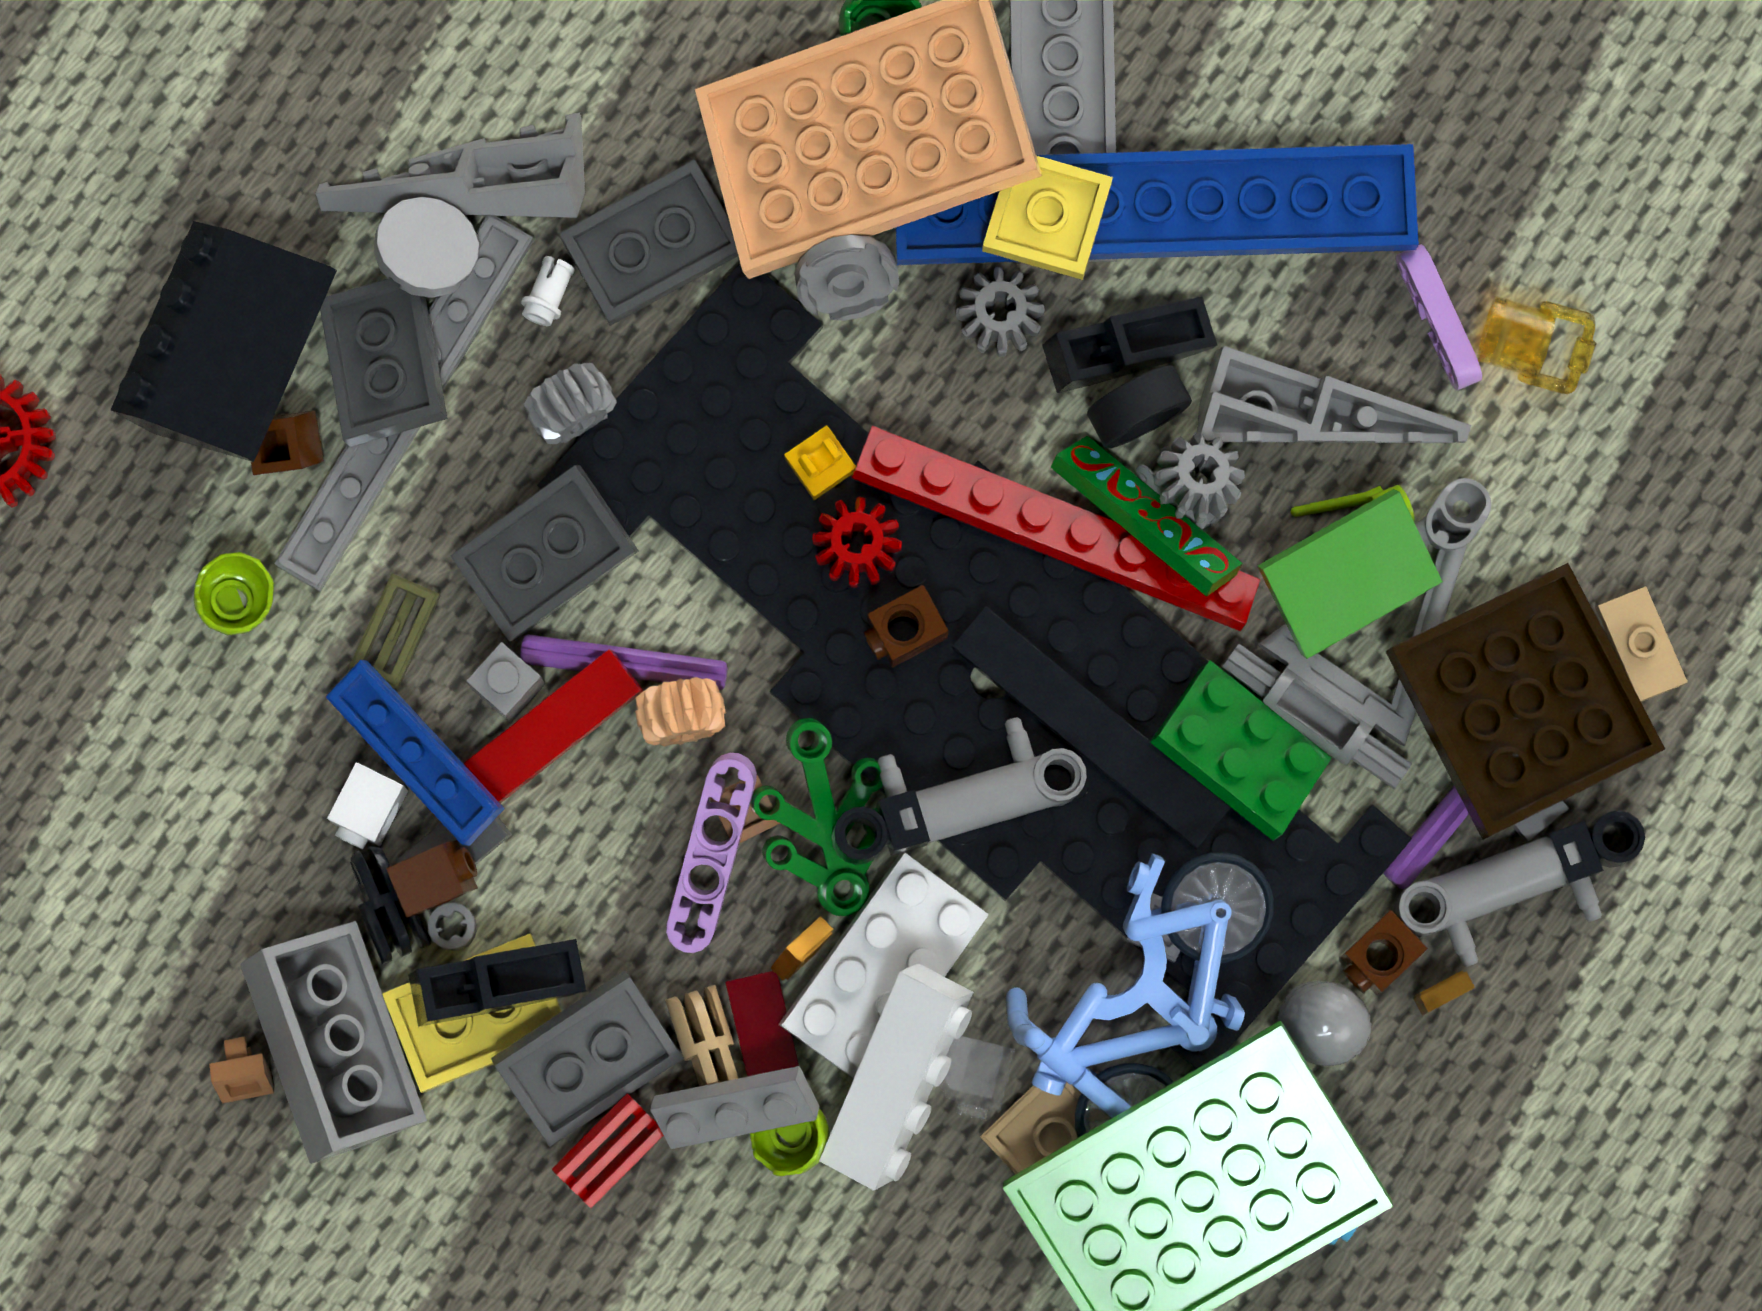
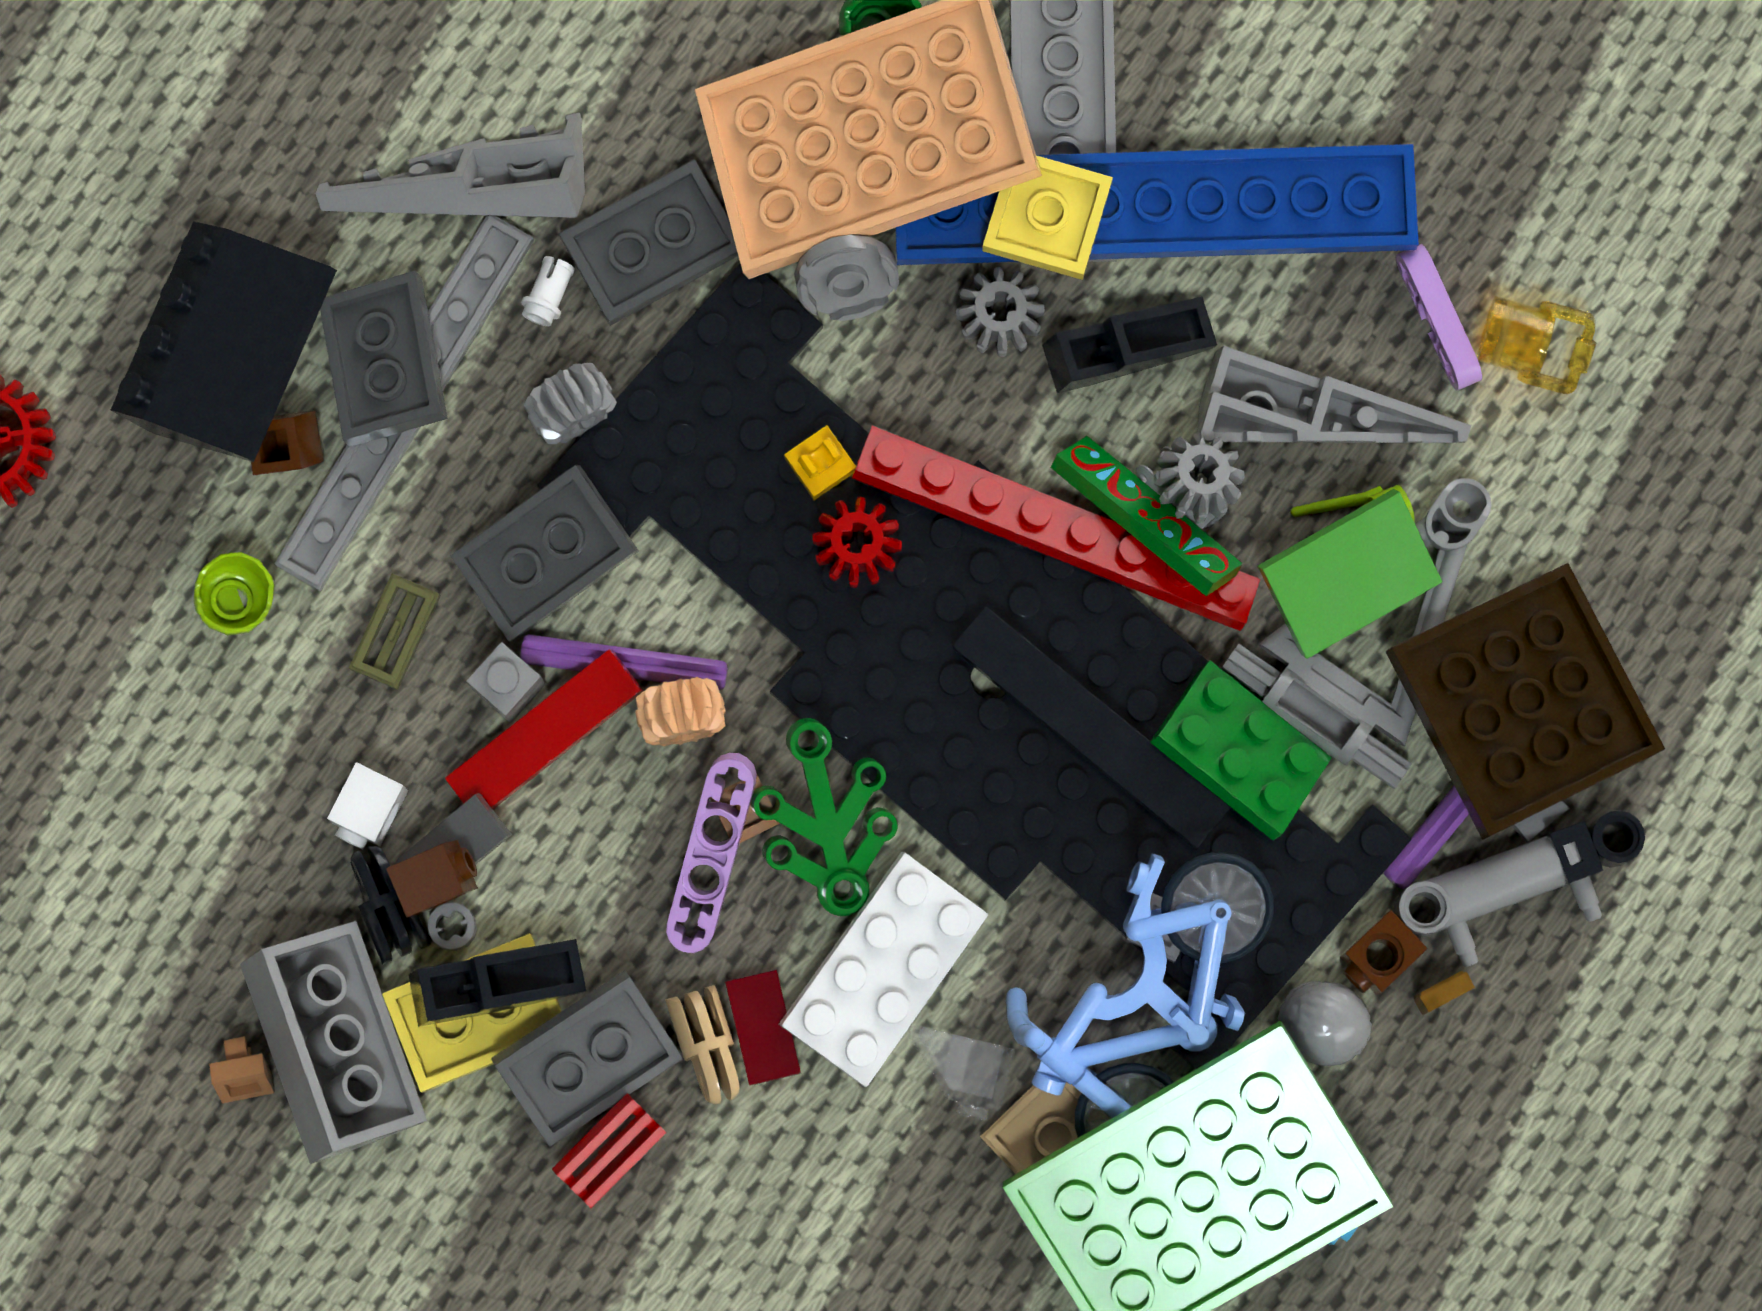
blue tile [326,660,505,846] -> none
tile [374,197,479,298] -> none
light grey plate [650,1066,820,1149] -> none
lime hair [750,1108,830,1177] -> none
pearl gold tile [771,916,833,981] -> none
white brick [819,963,974,1191] -> none
light grey piece [832,717,1087,865] -> none
reddish brown brick [863,584,948,668] -> none
black tyre [1087,366,1192,448] -> none
tan plate [1595,586,1687,702] -> none

